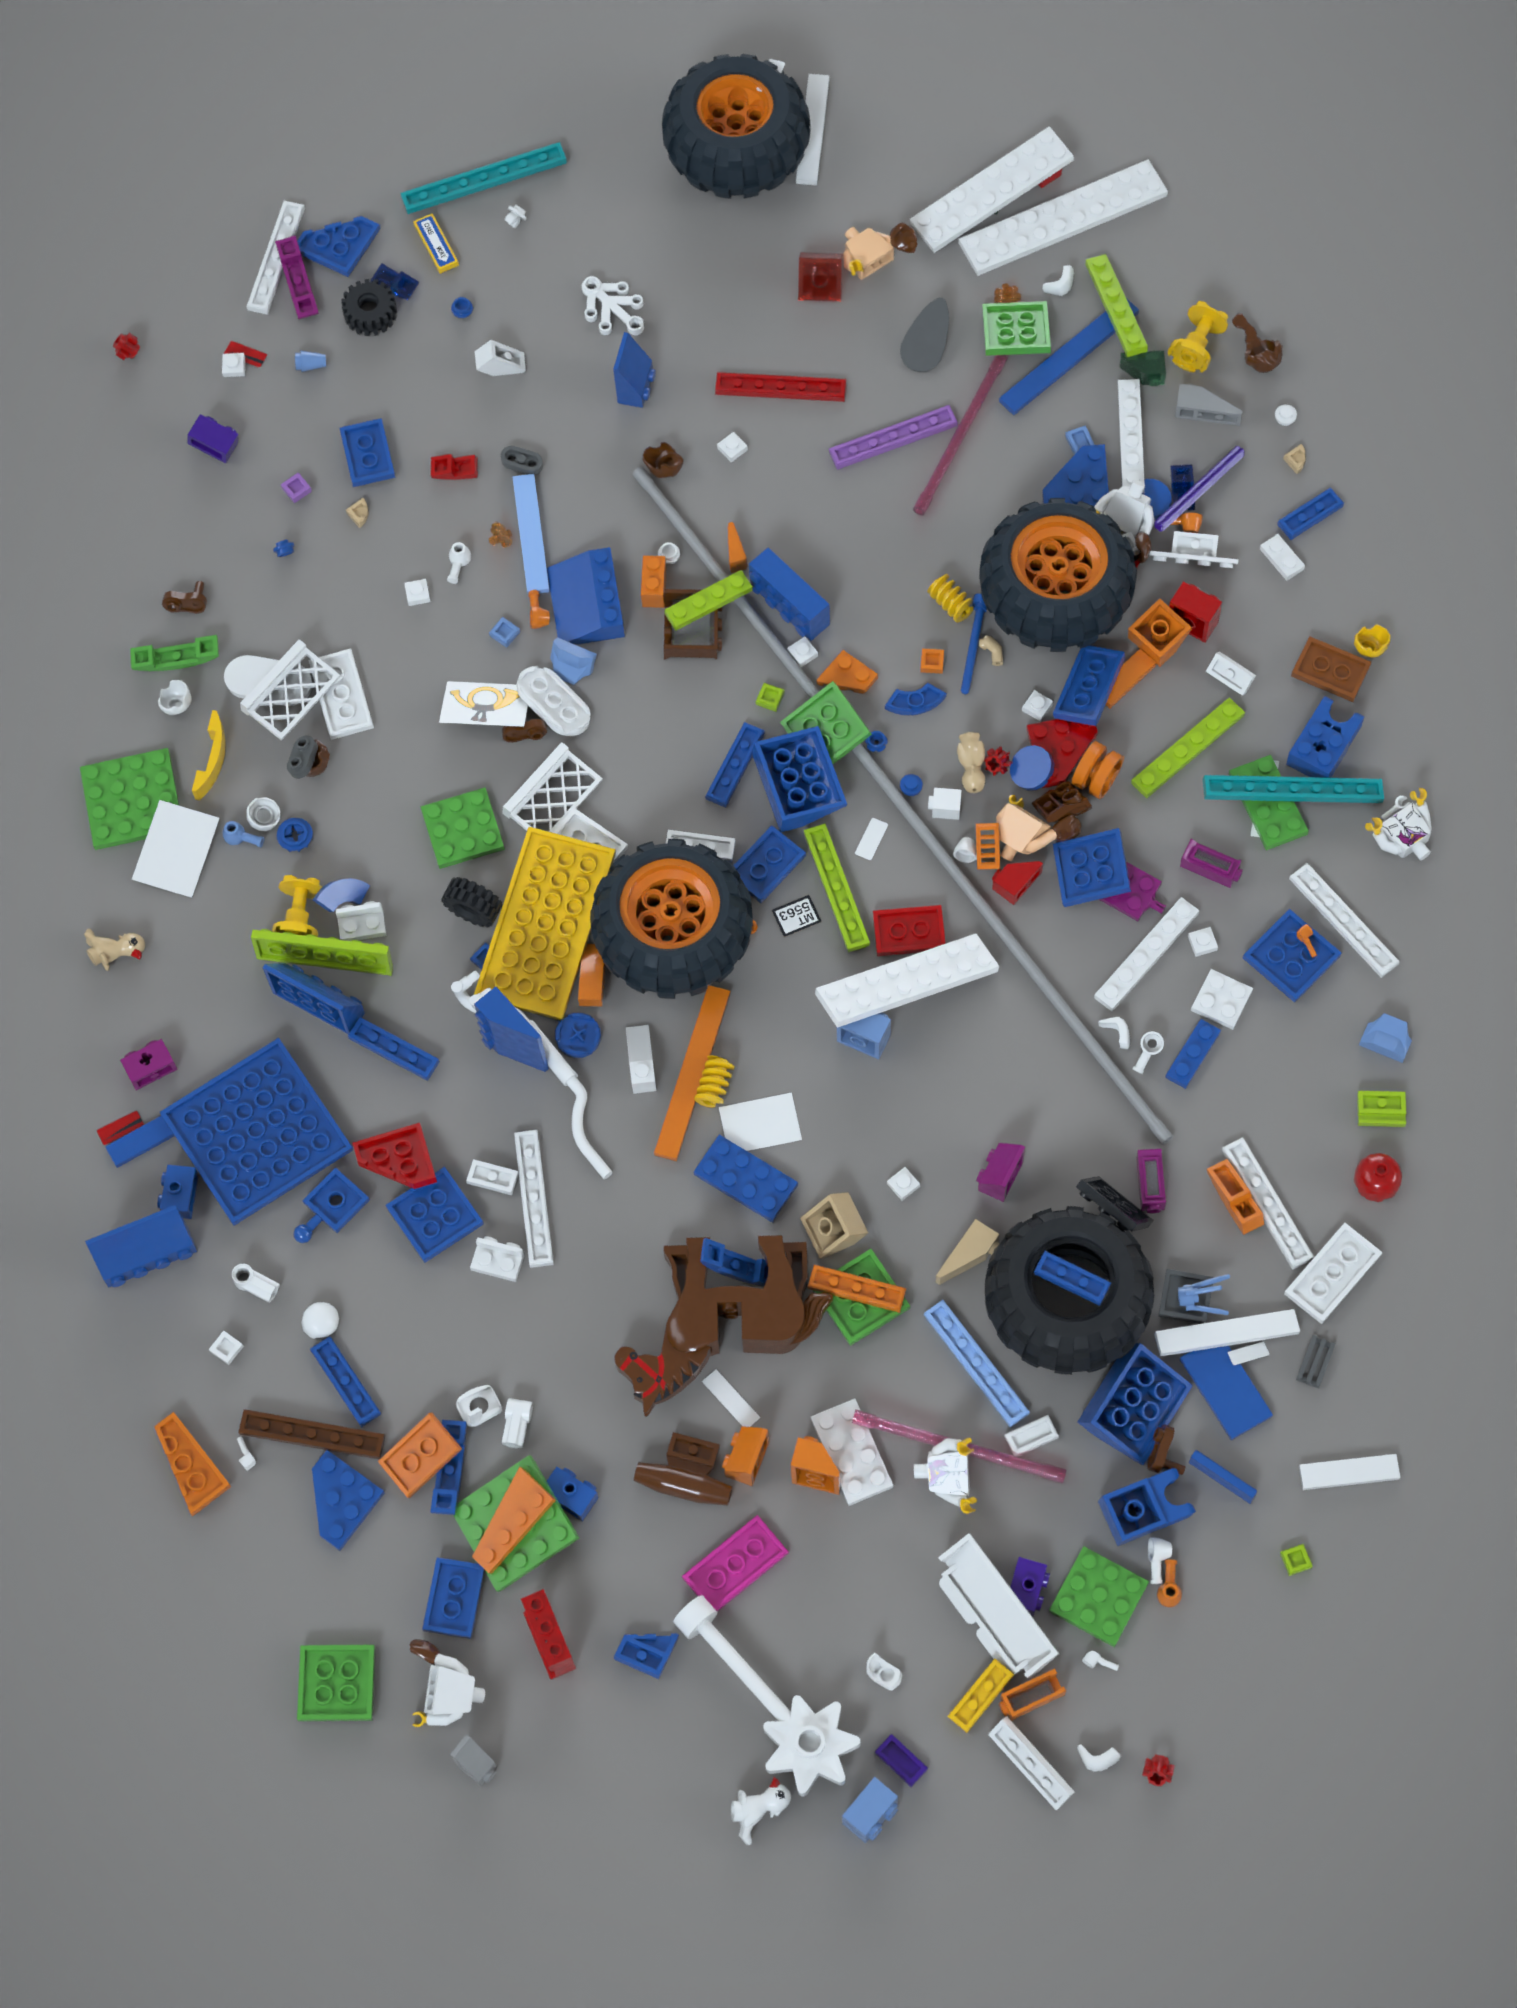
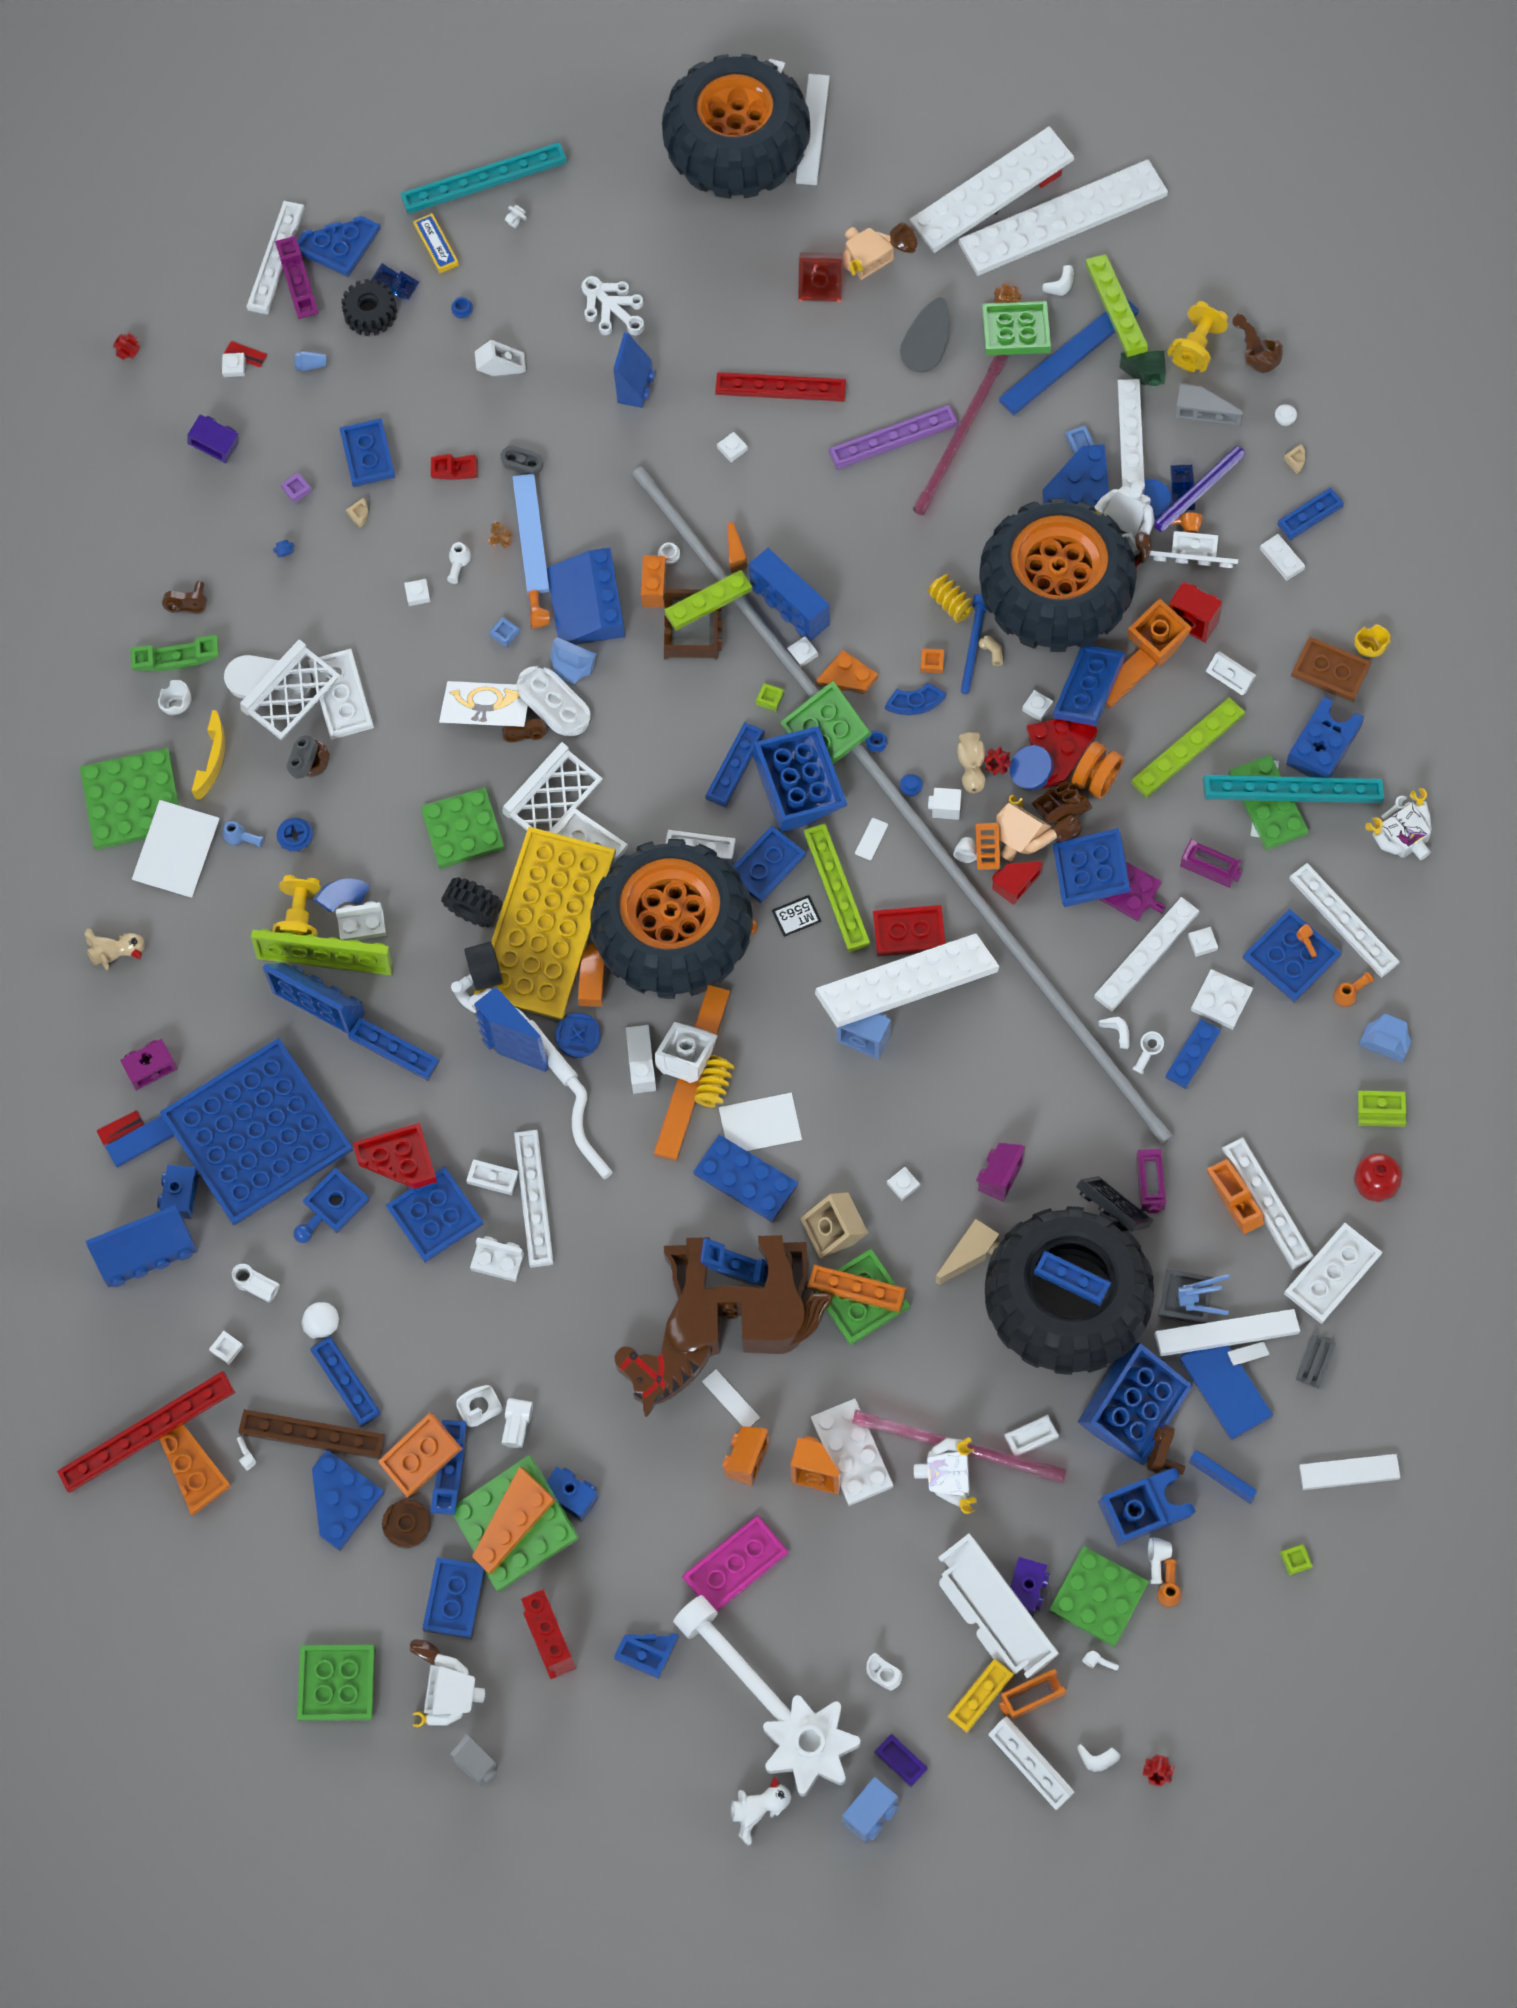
white hair [246,797,281,831] -> none
reddish brown plate [634,1432,733,1506] -> none
reddish brown hair [643,442,683,478] -> none
light blue tile [924,1300,1030,1428] -> none
none -> red tile [57,1371,236,1493]
none -> reddish brown tile [382,1499,431,1549]
none -> black piece [464,941,503,991]
none -> white slope [655,1022,718,1083]
none -> orange bar [1333,972,1374,1007]

